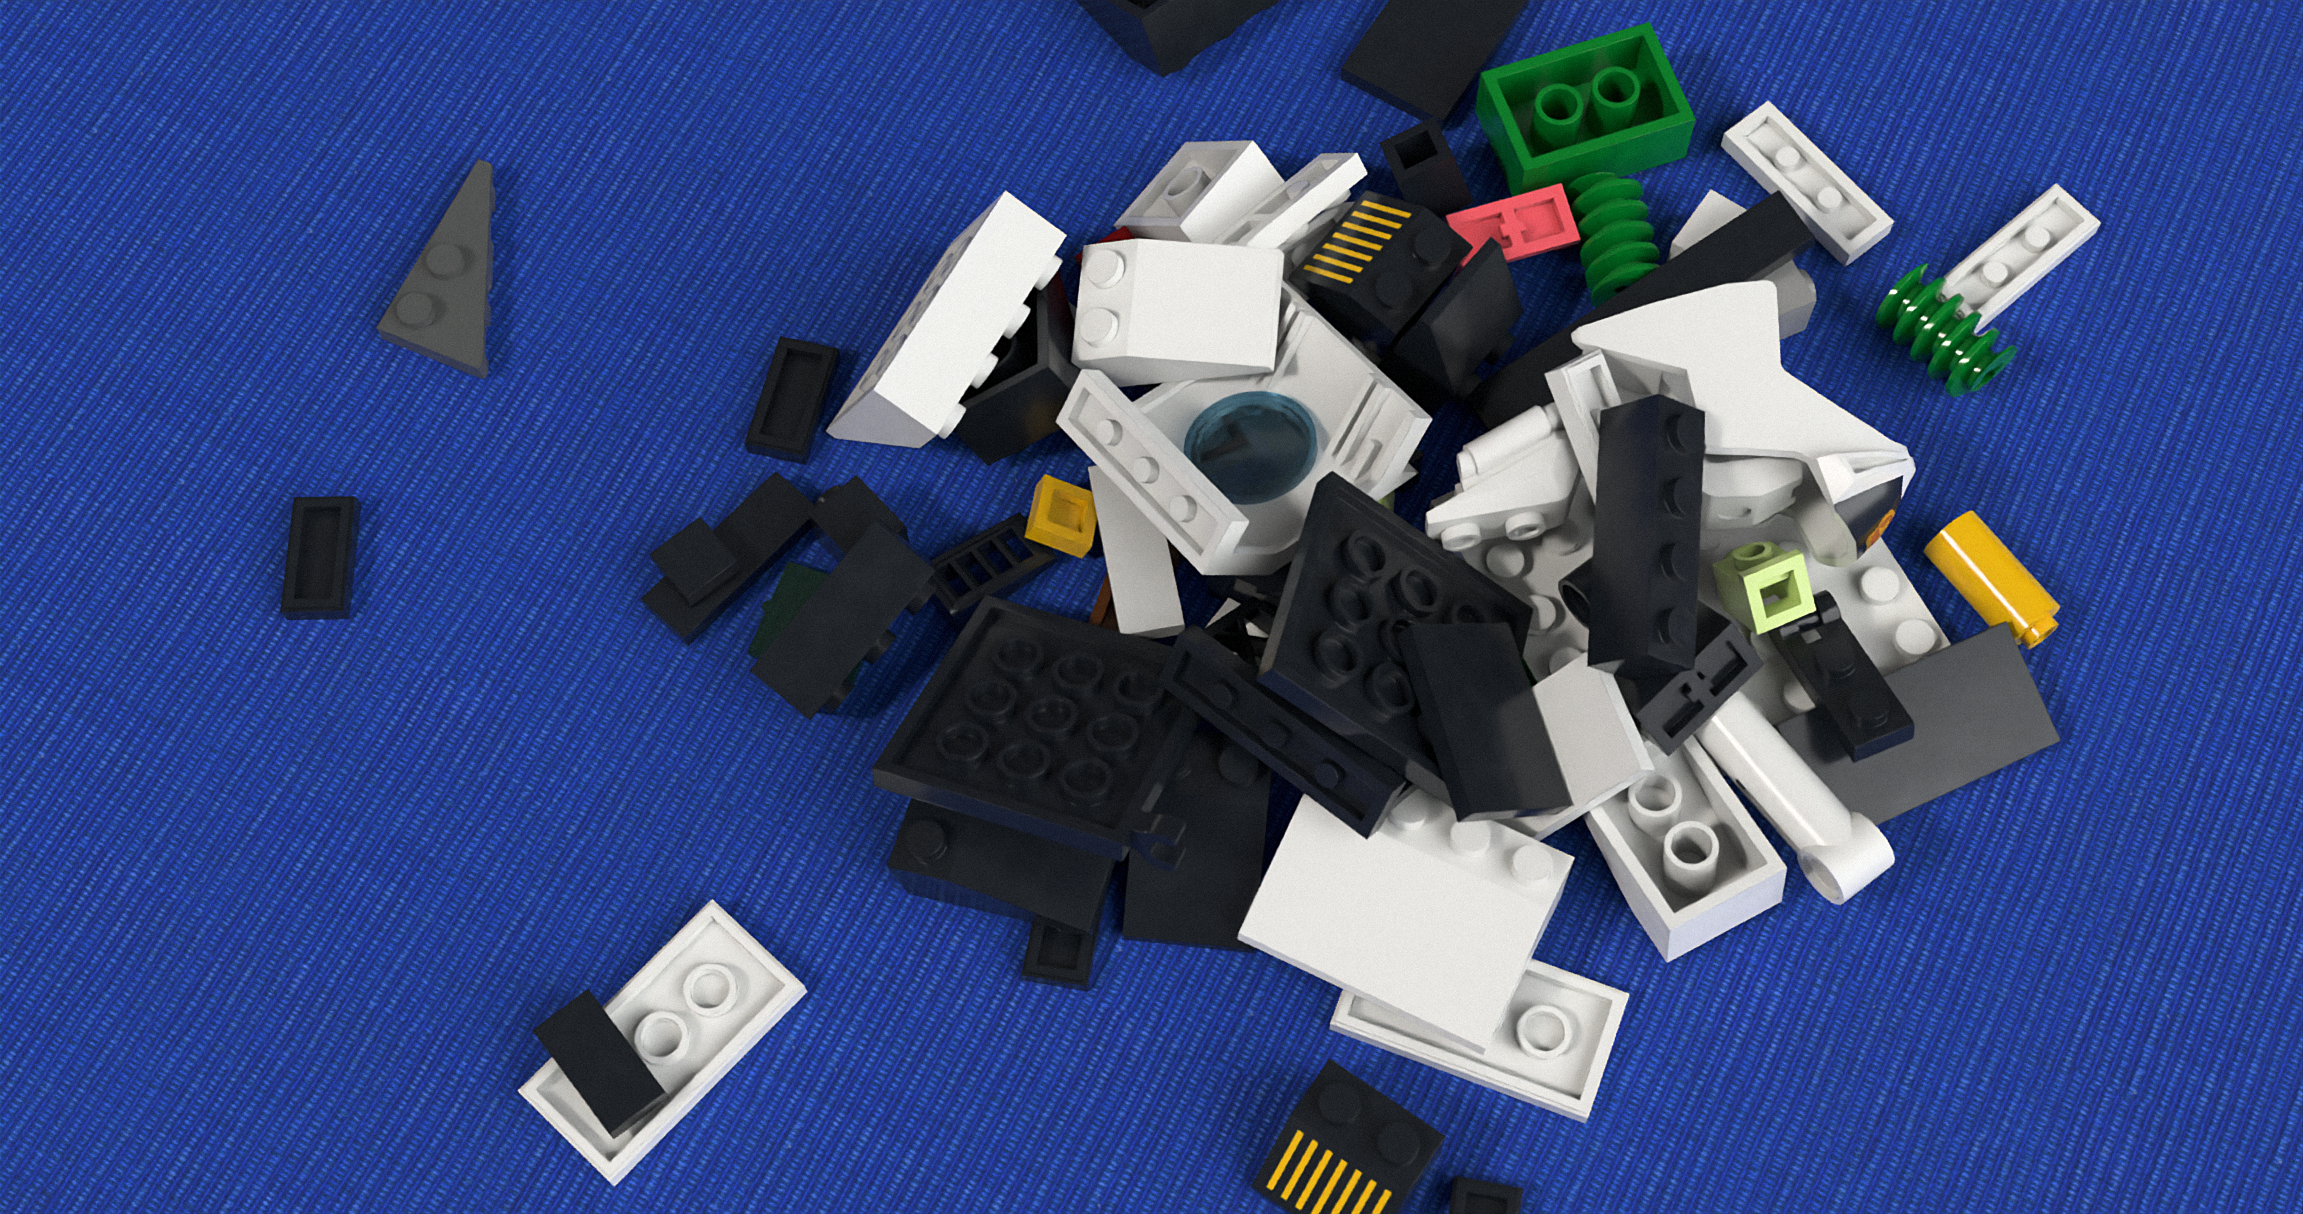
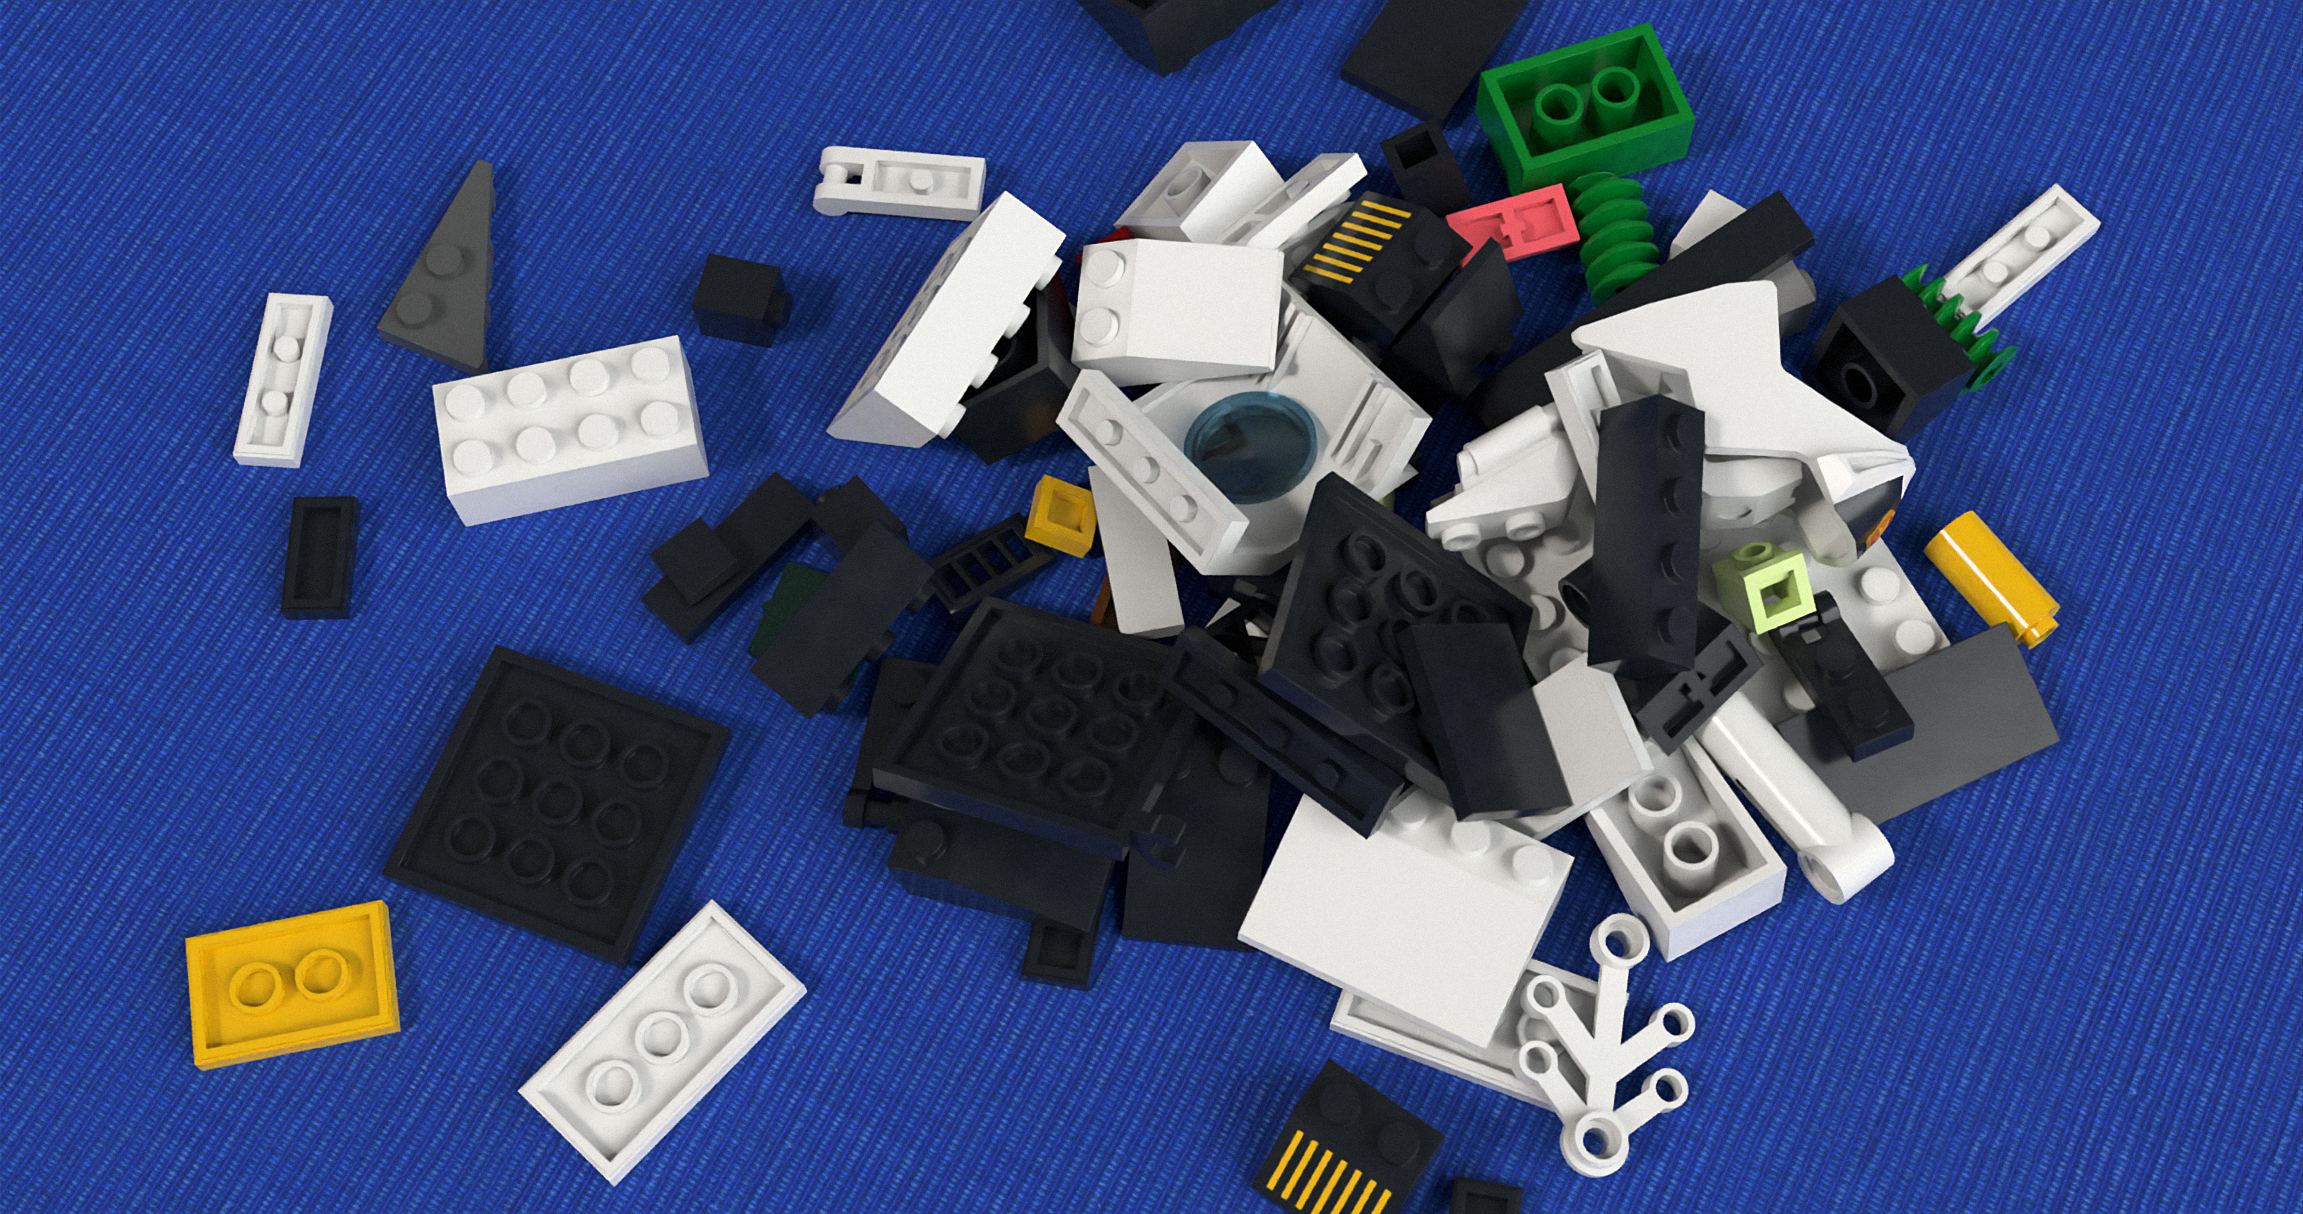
black tile [533,989,669,1139] -> none
black tile [744,336,841,465] -> none
white plate [1721,100,1894,267] -> none
none -> yellow tile [185,900,401,1071]
none -> white tile [233,293,334,469]
none -> black plate [382,644,733,970]
none -> white brick [432,335,710,527]
none -> black brick [692,253,793,349]
none -> white plate [813,146,987,222]
none -> black plate [843,656,939,836]
none -> white plant [1511,913,1695,1178]
none -> black slope [1800,274,1977,445]

